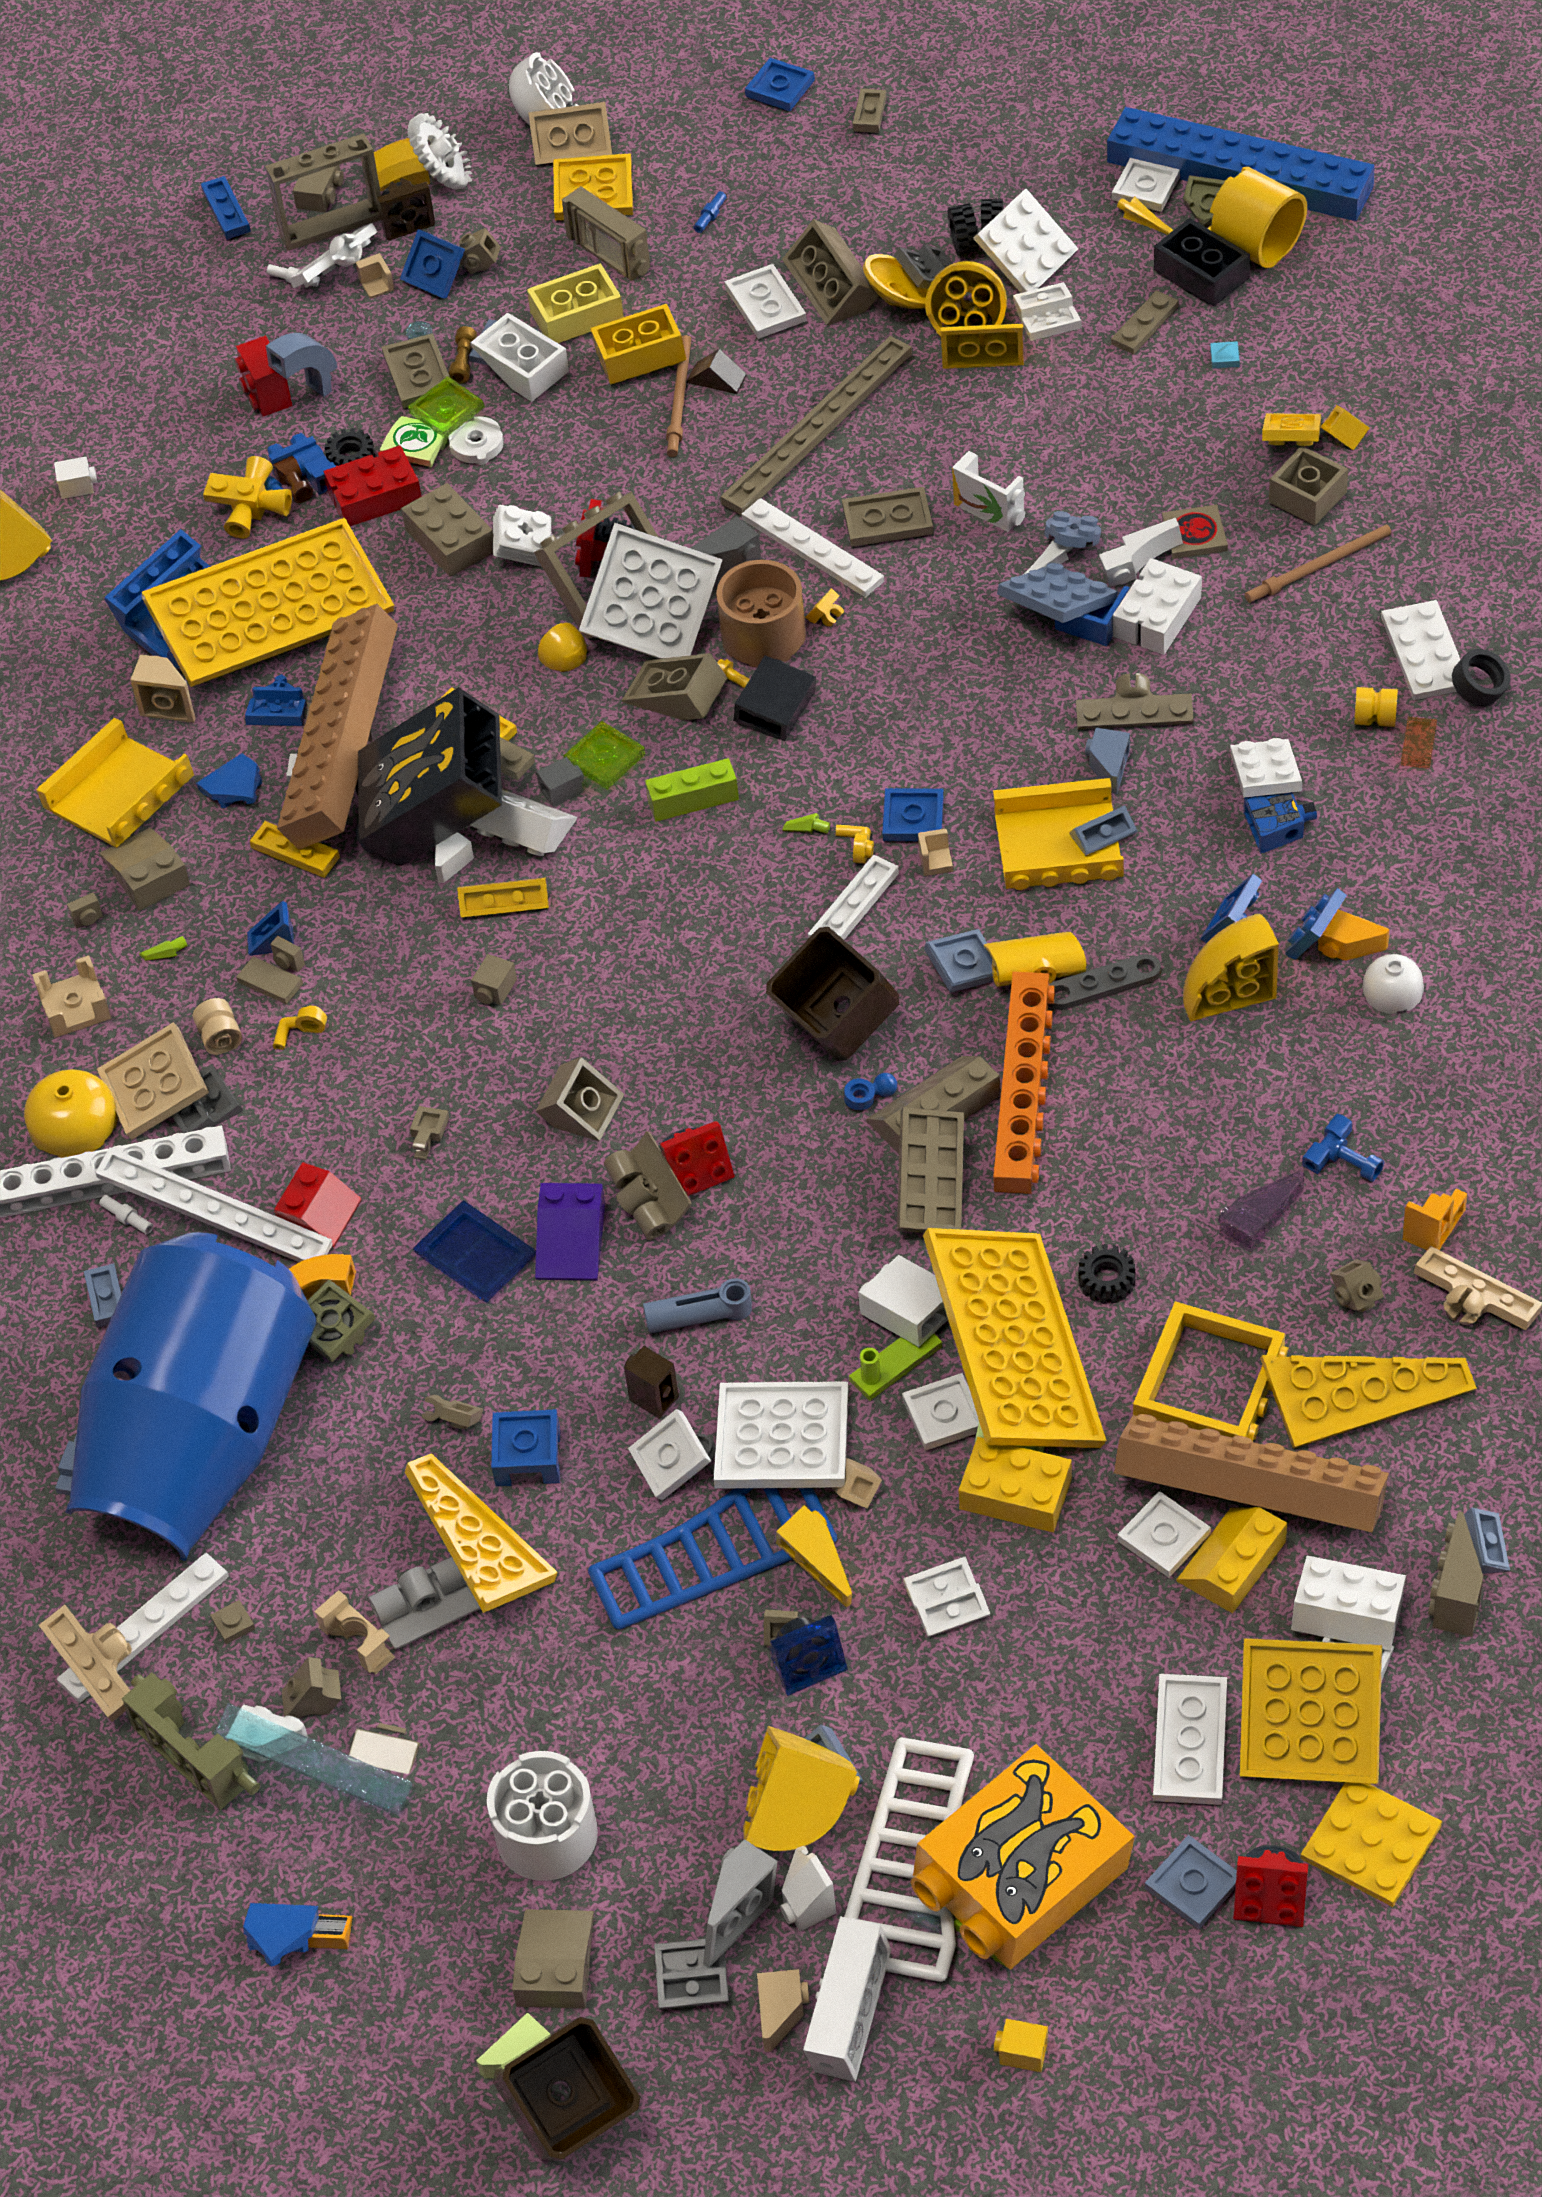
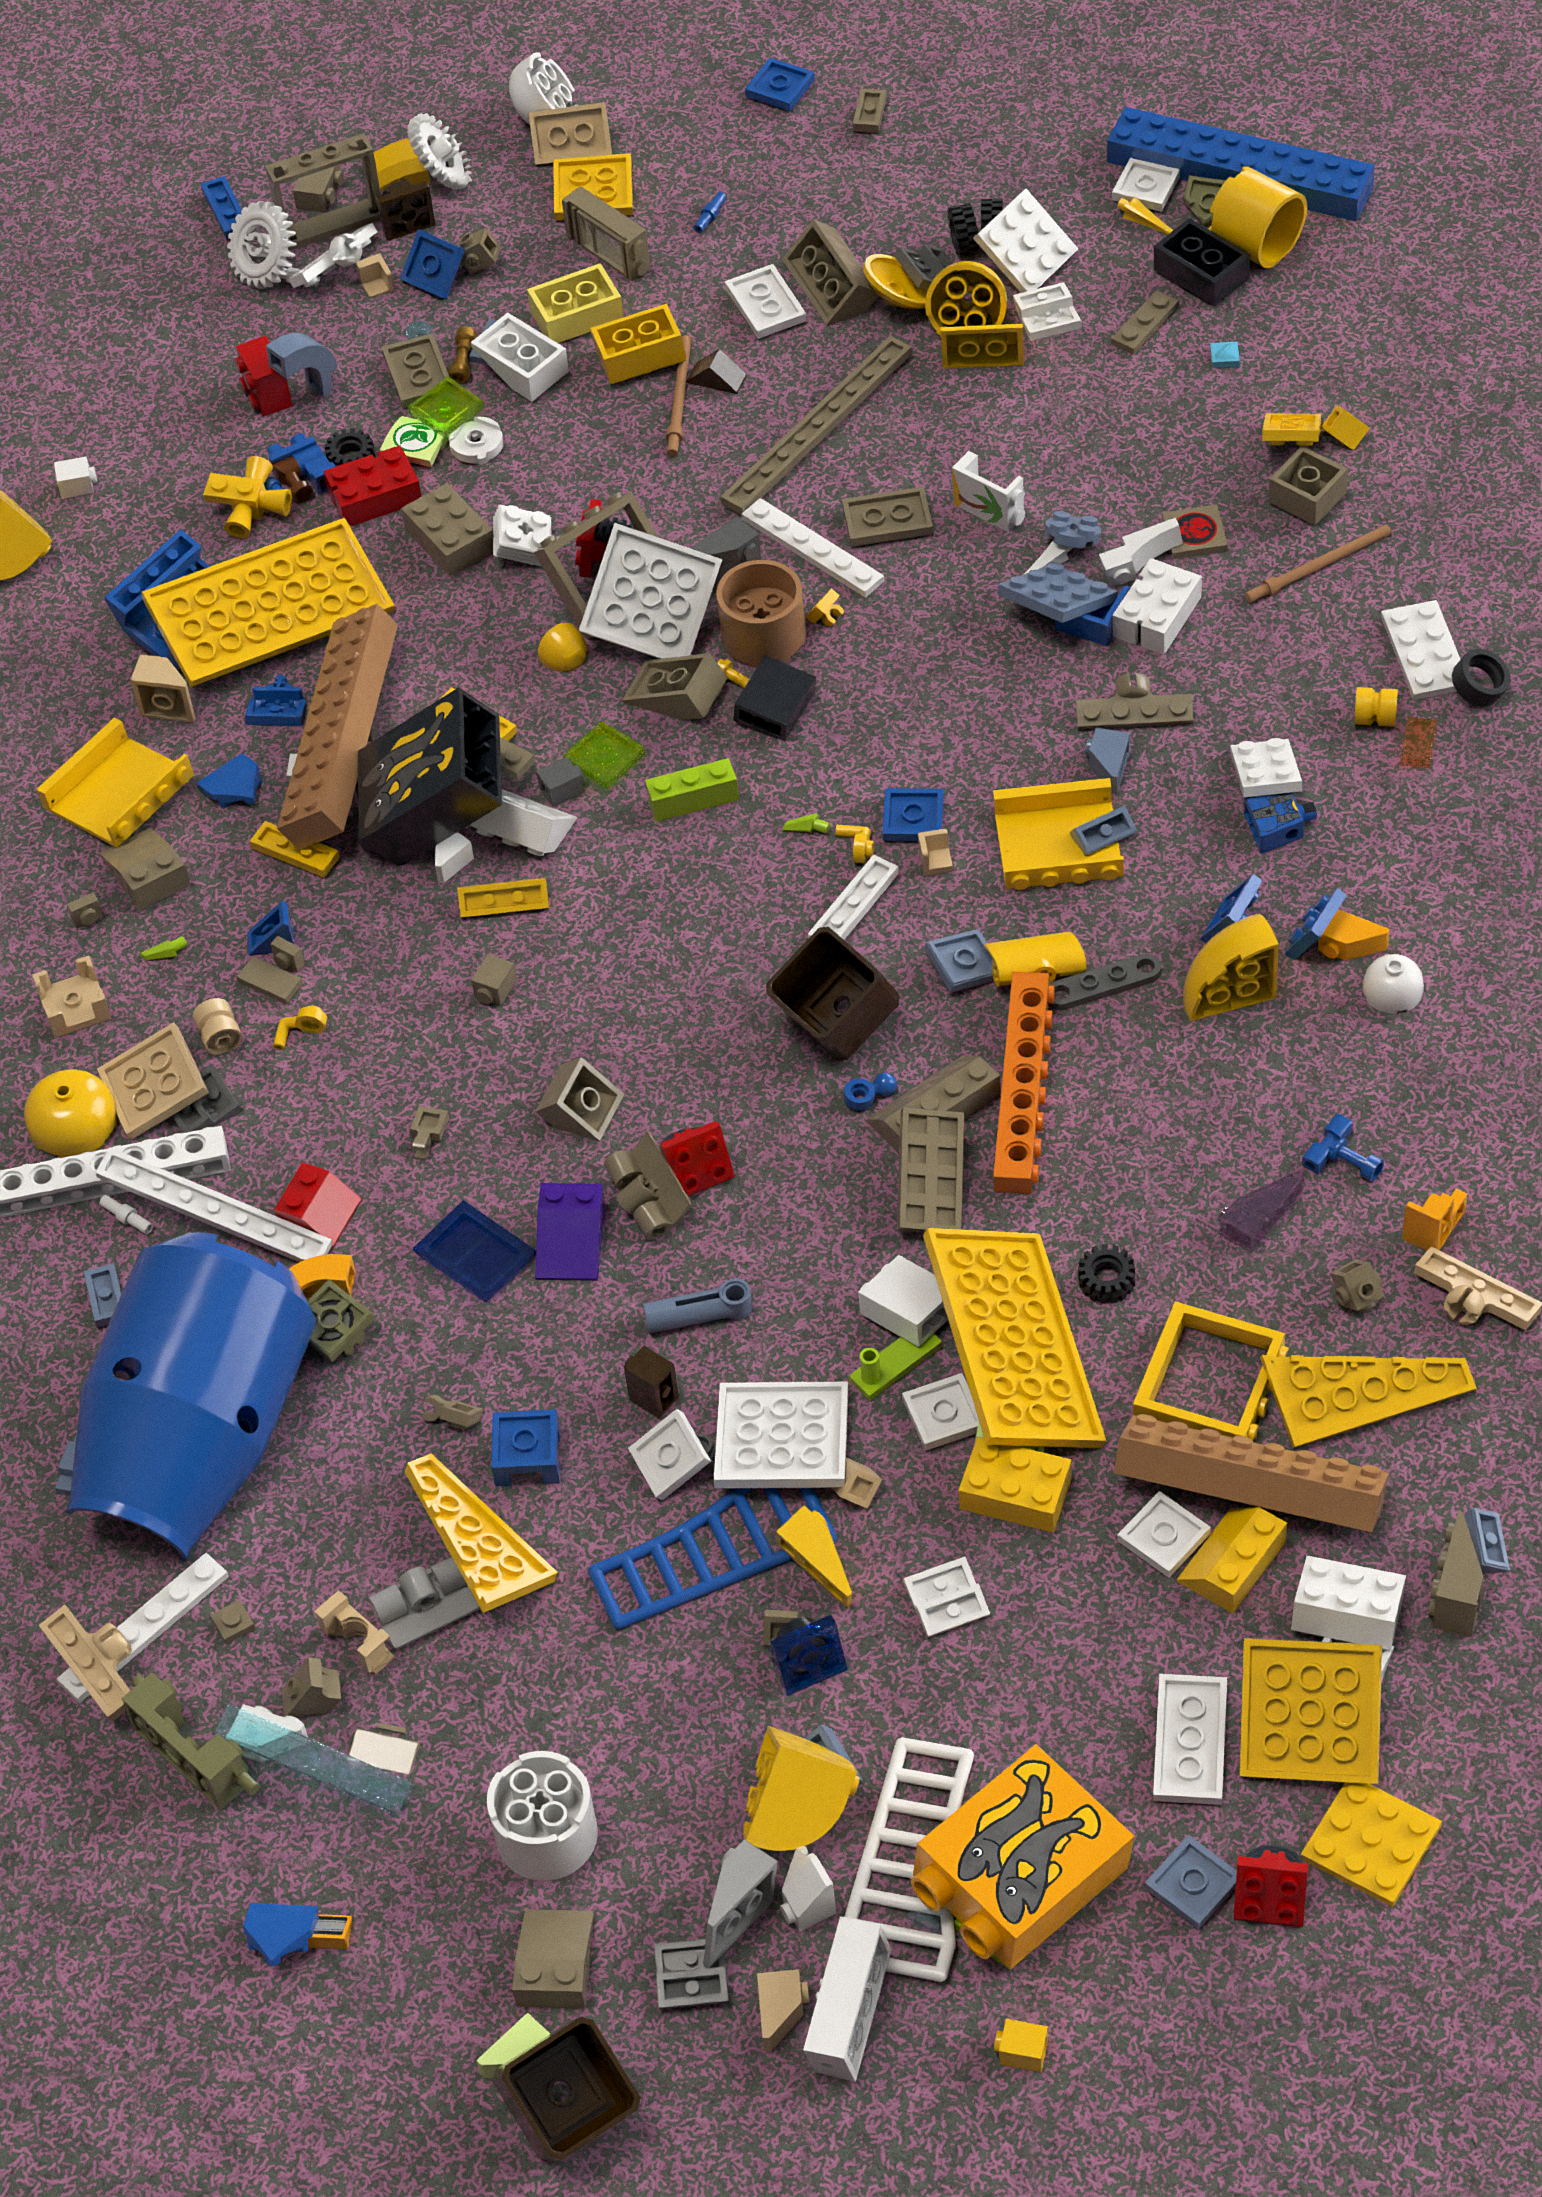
none -> white gear [227,201,297,289]

